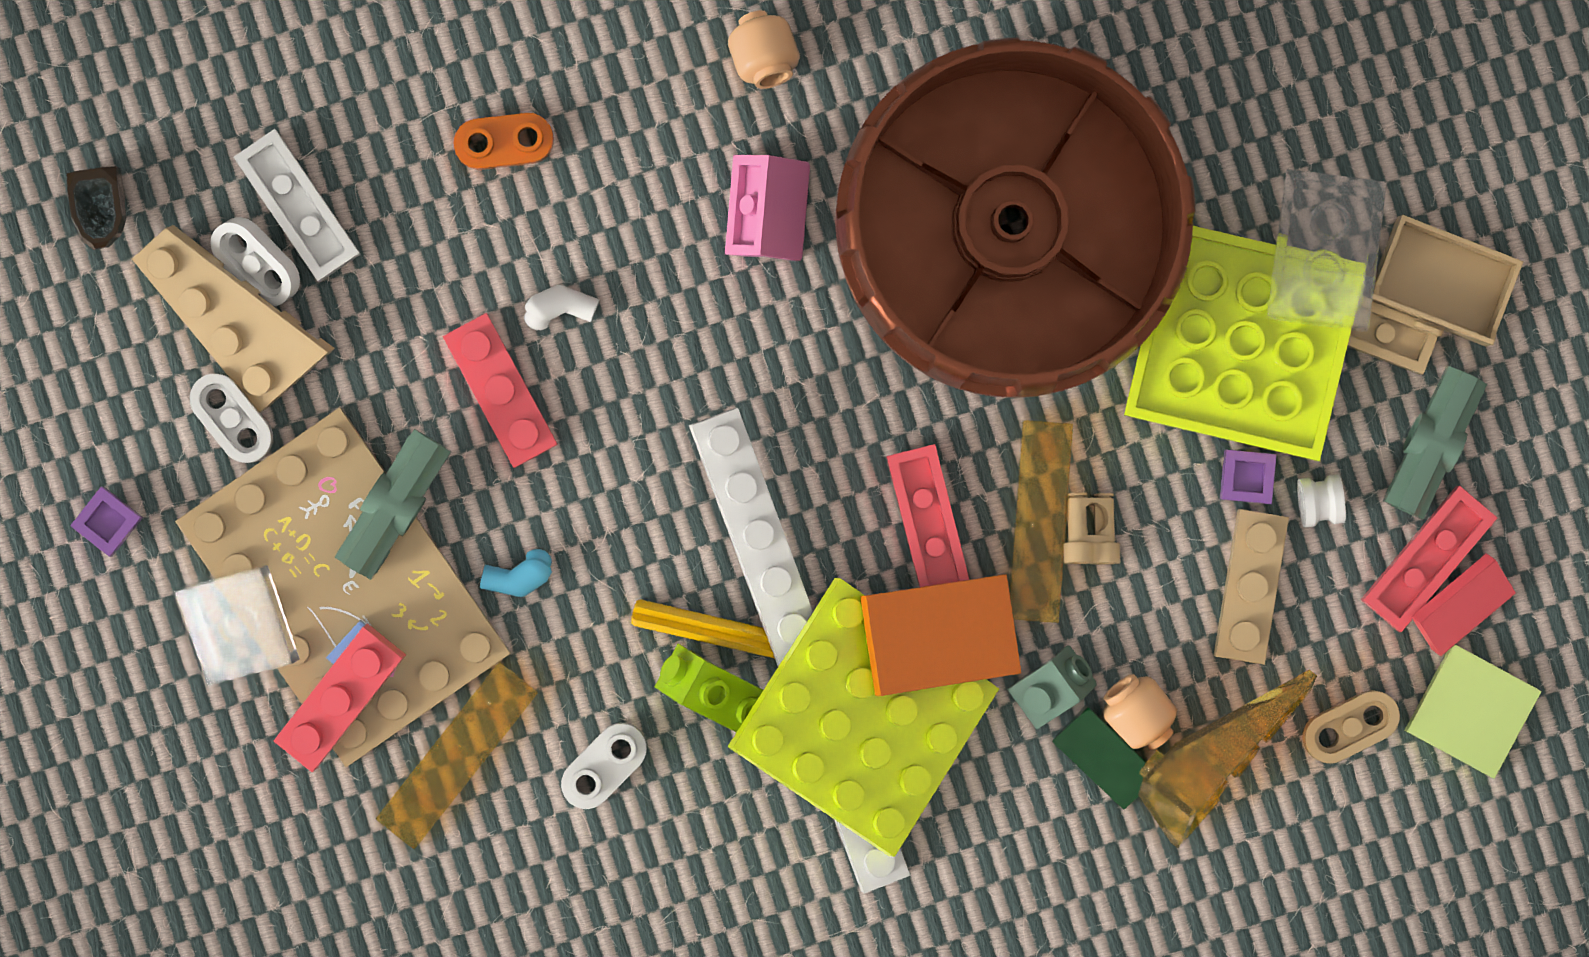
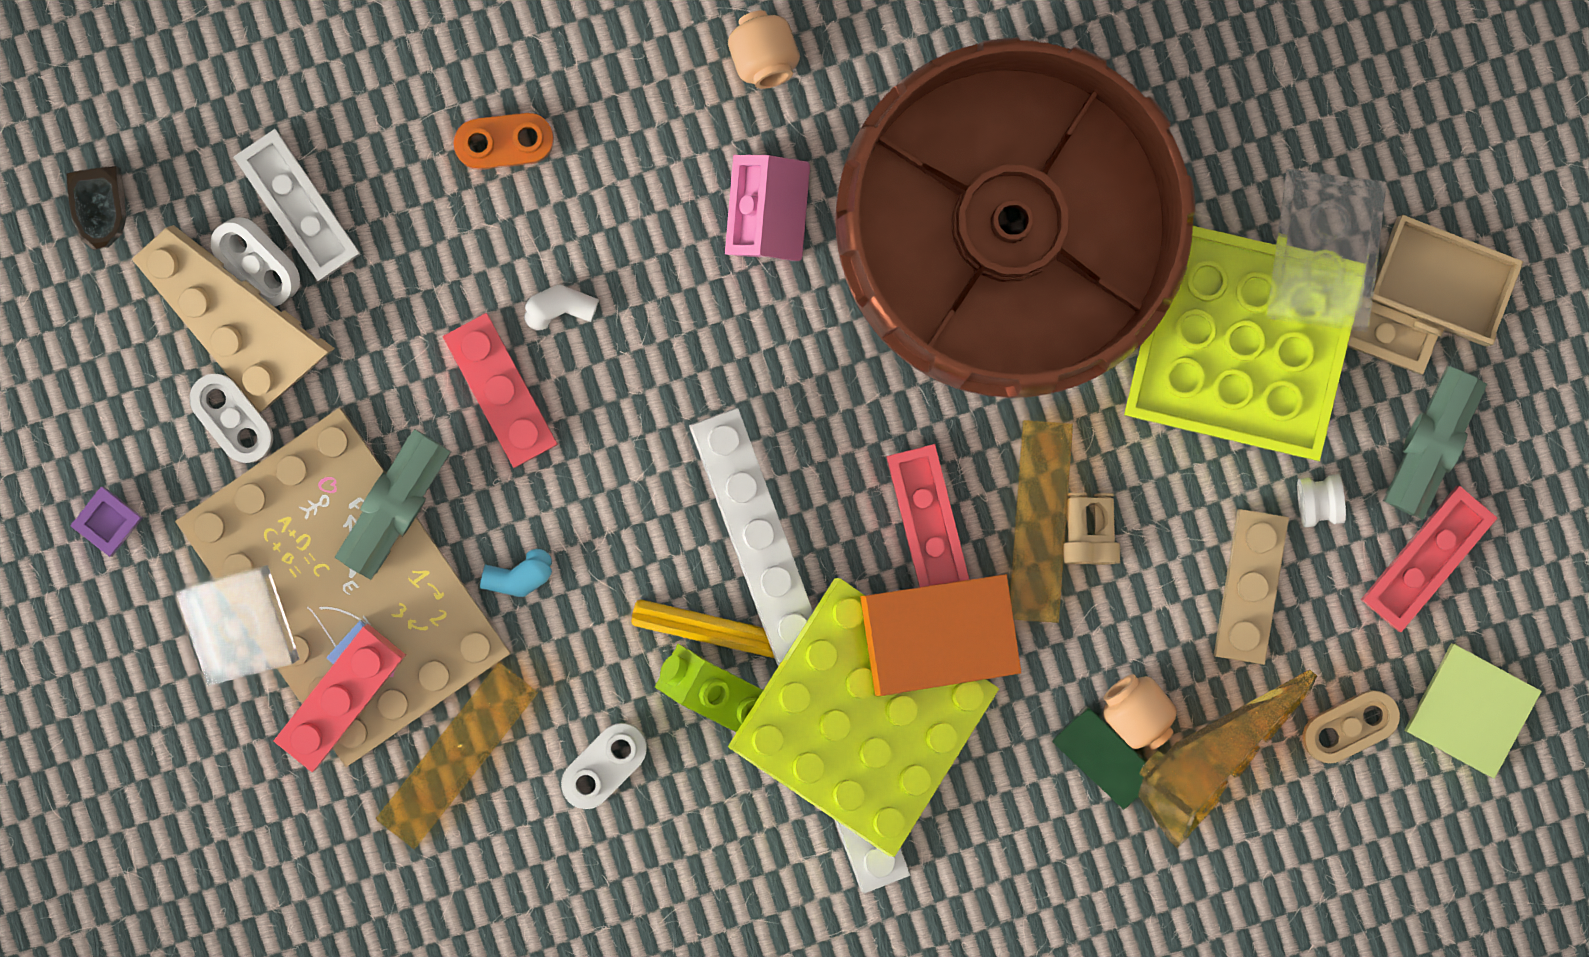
sand green bracket [1008,645,1097,730] -> none
medium lavender plate [1220,450,1277,504] -> none
coral tile [1411,553,1516,656] -> none

